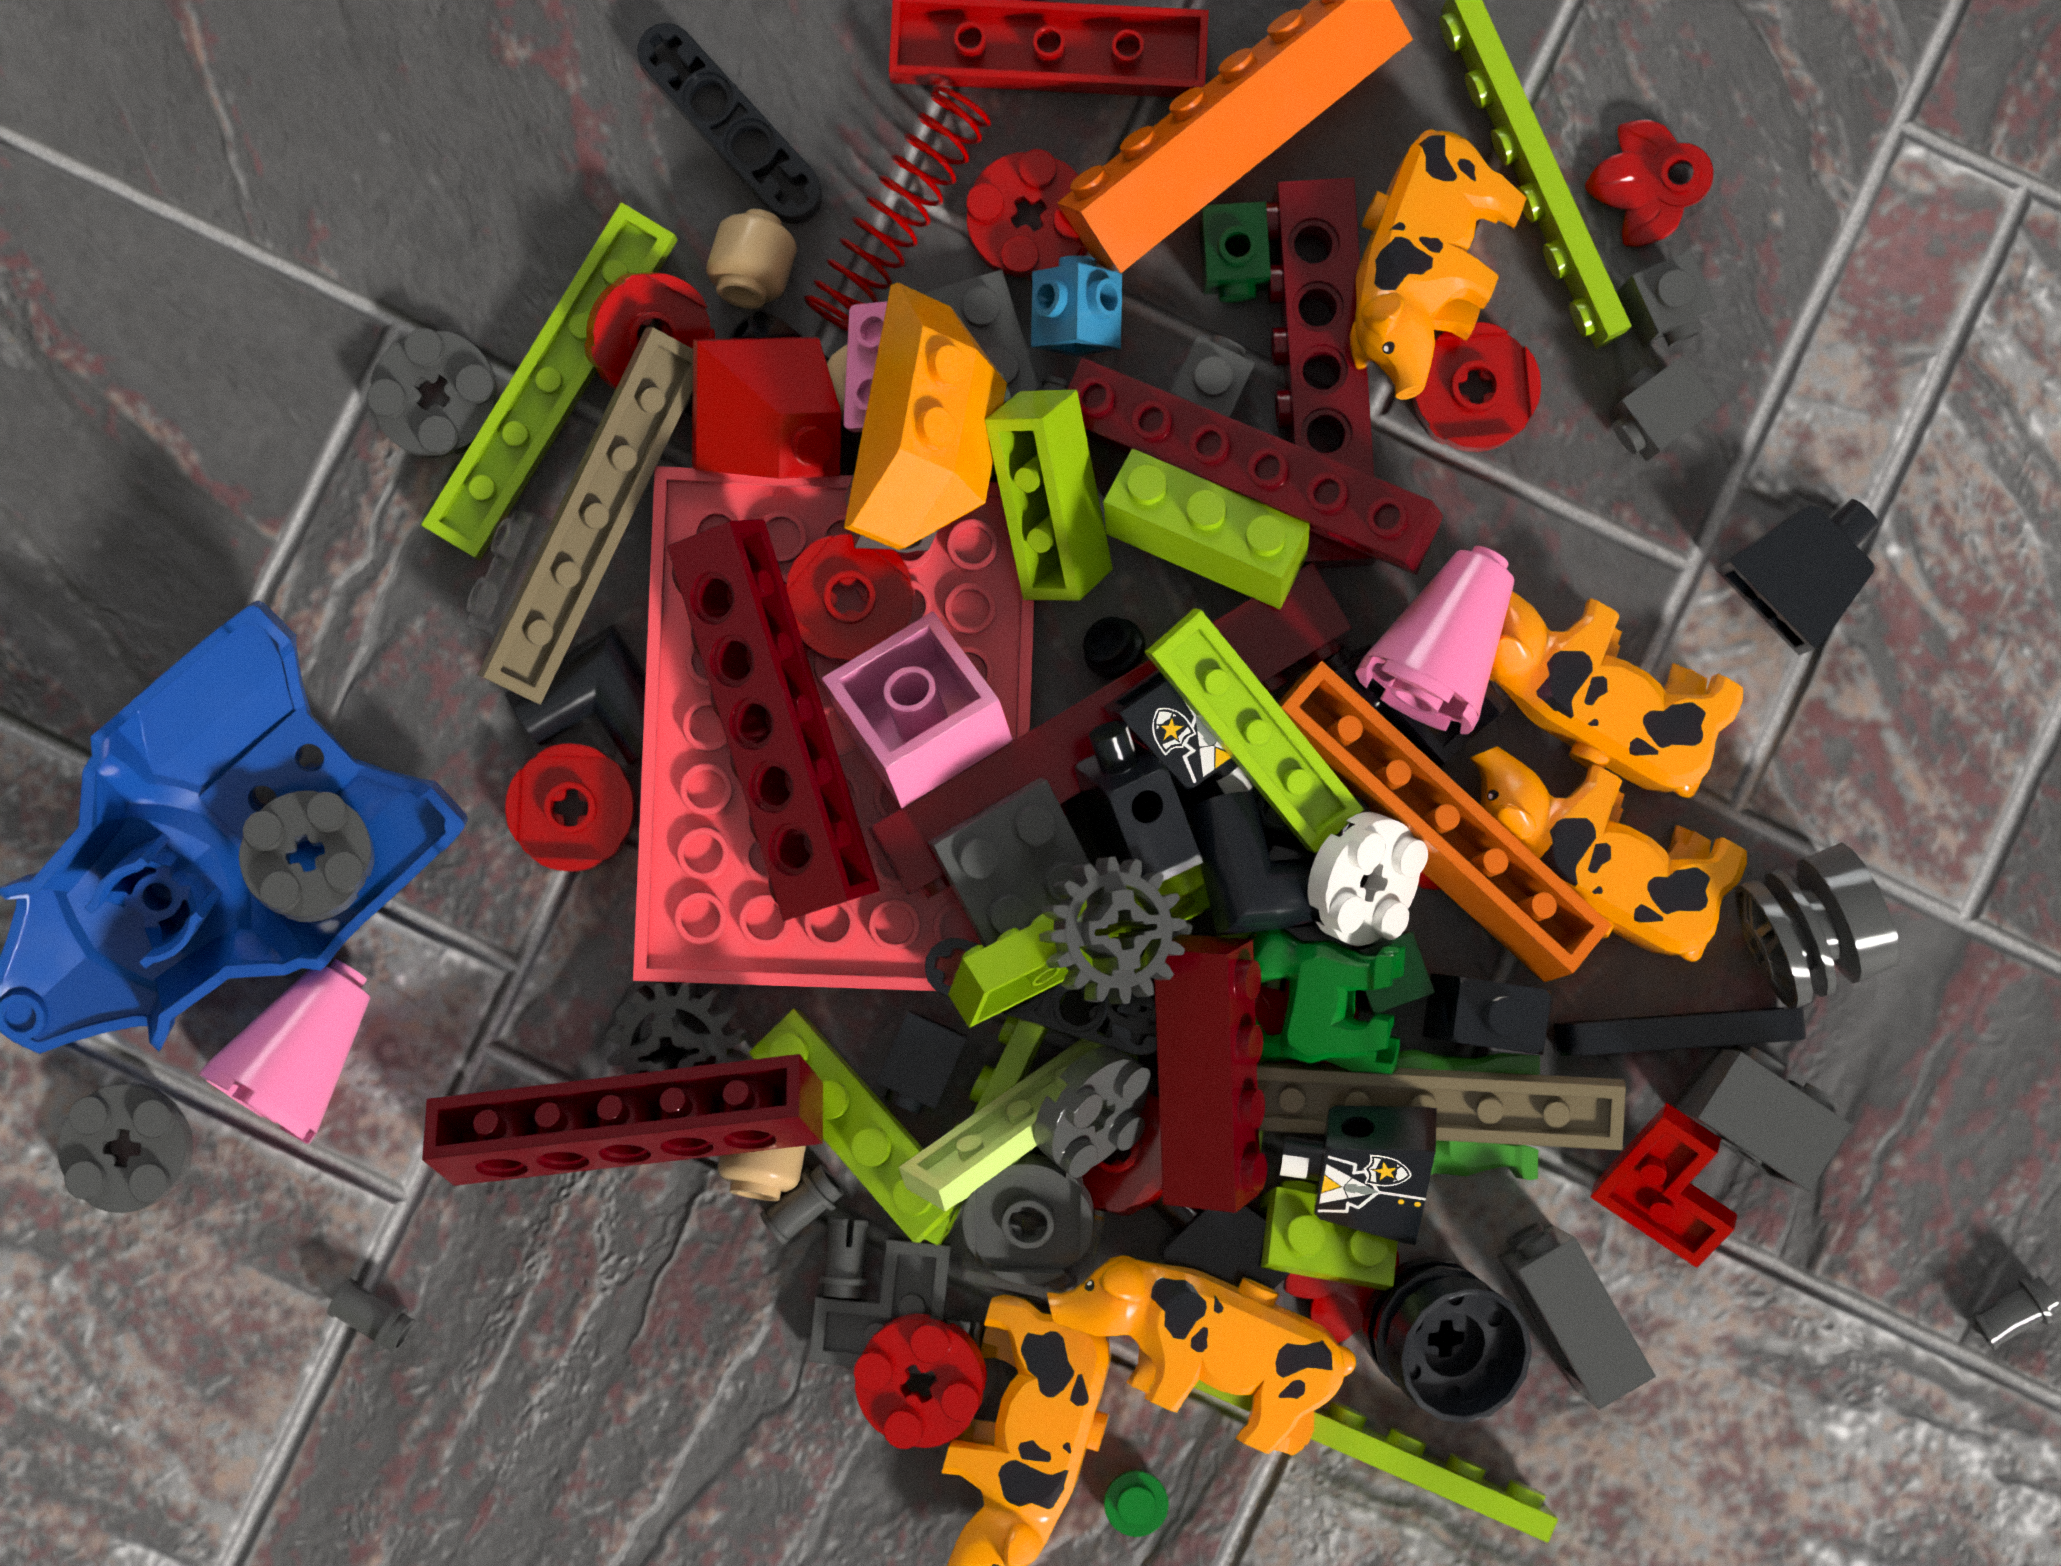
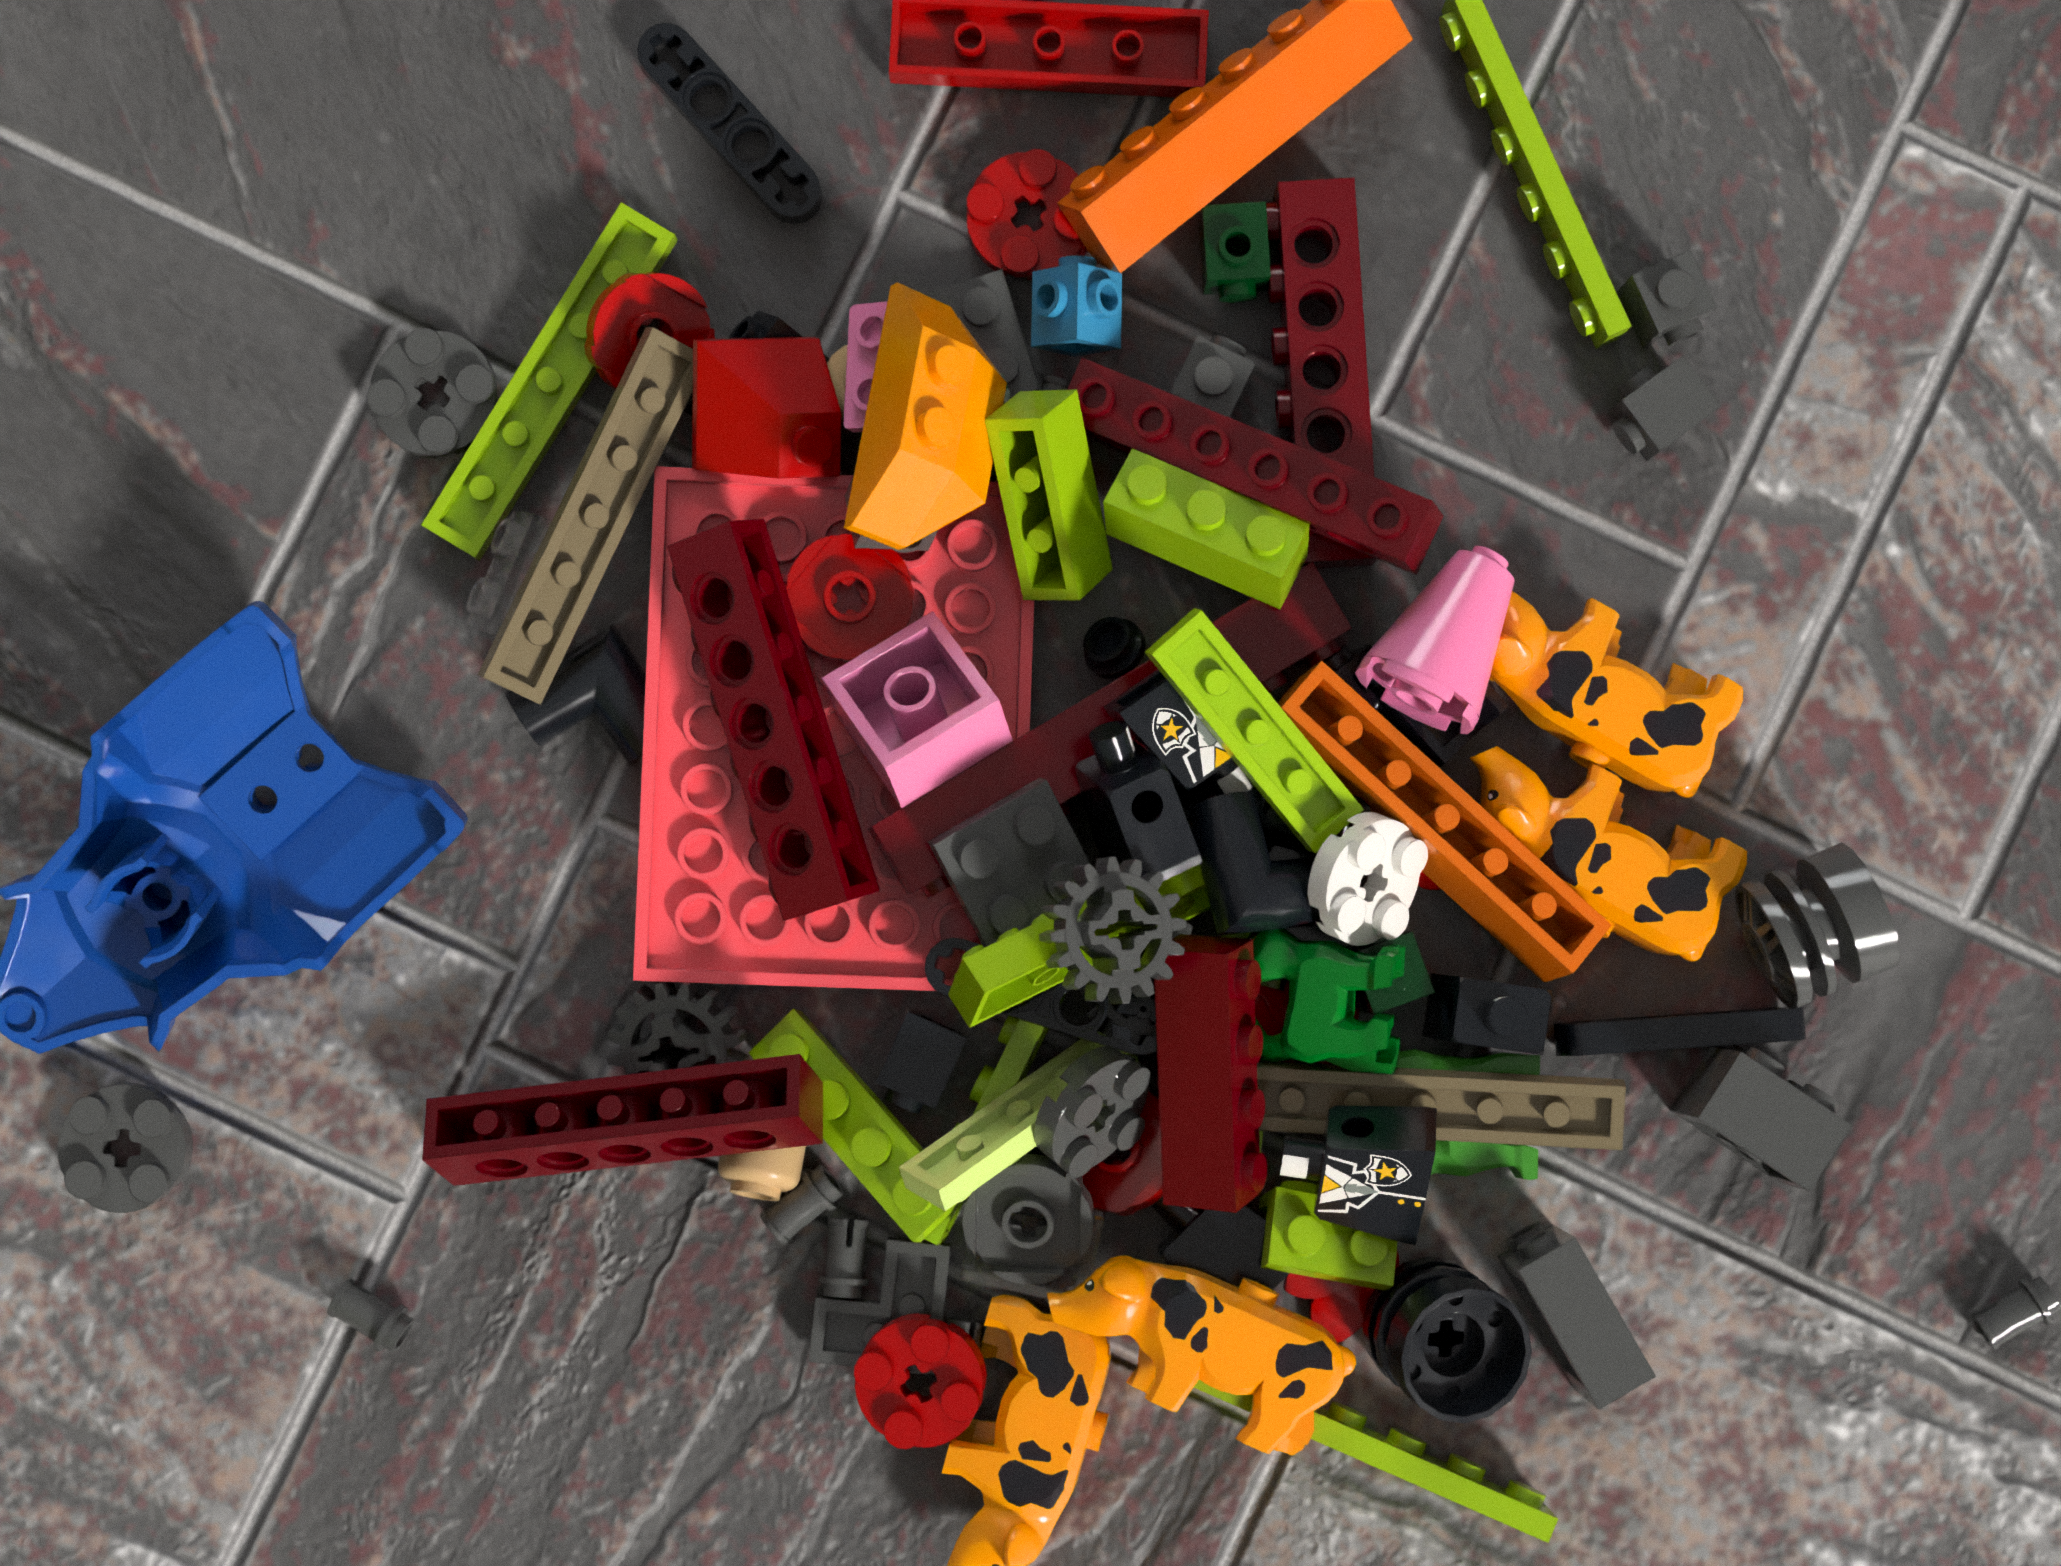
bright pink cone [199,959,371,1145] -> none
dark grey plate [239,791,375,922] -> none
red plate [505,743,636,872] -> none
tan head [706,209,797,309] -> none
red piece [804,86,991,332] -> none
green plate [1104,1470,1169,1537] -> none
light orange animal [1349,129,1526,400] -> none
red plate [1412,322,1541,452] -> none
red plate [1585,120,1714,247] -> none
red plate [1590,1102,1738,1268] -> none
black torso [1715,499,1879,655] -> none

